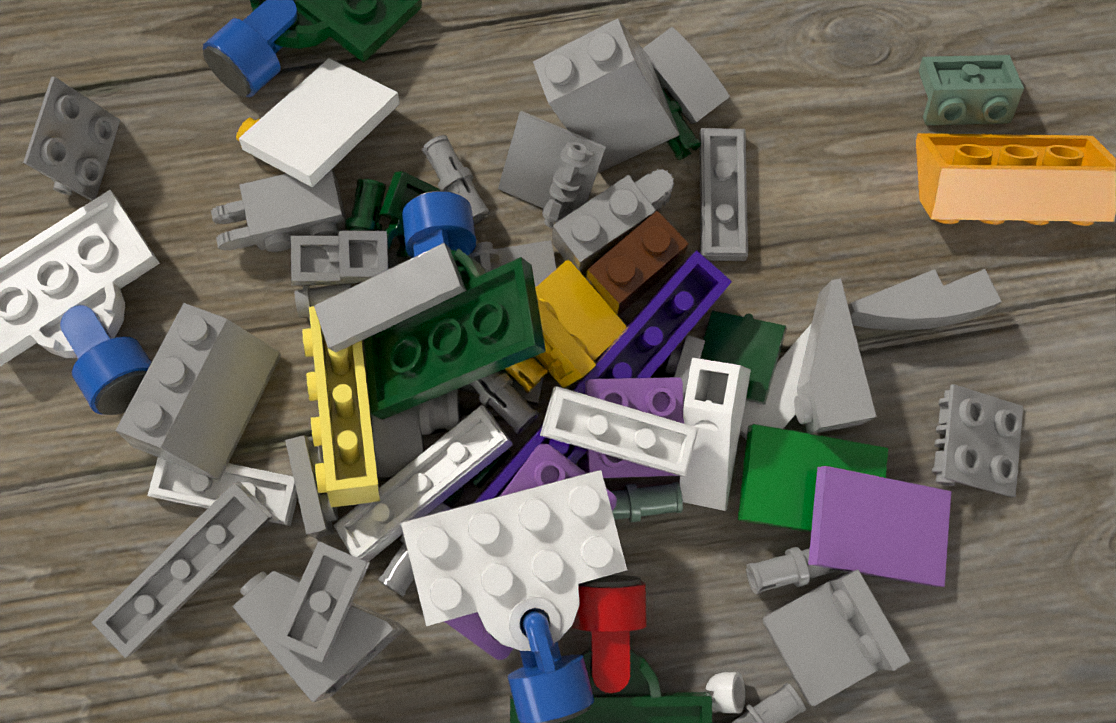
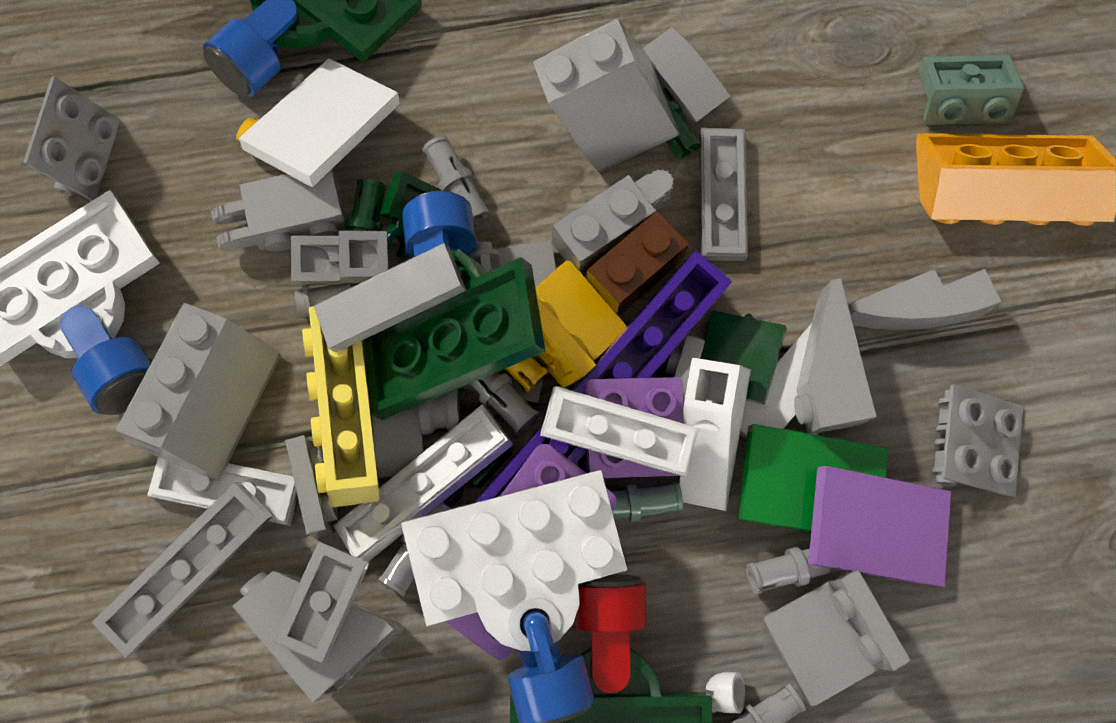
light grey hinge [498,111,606,229] -> none

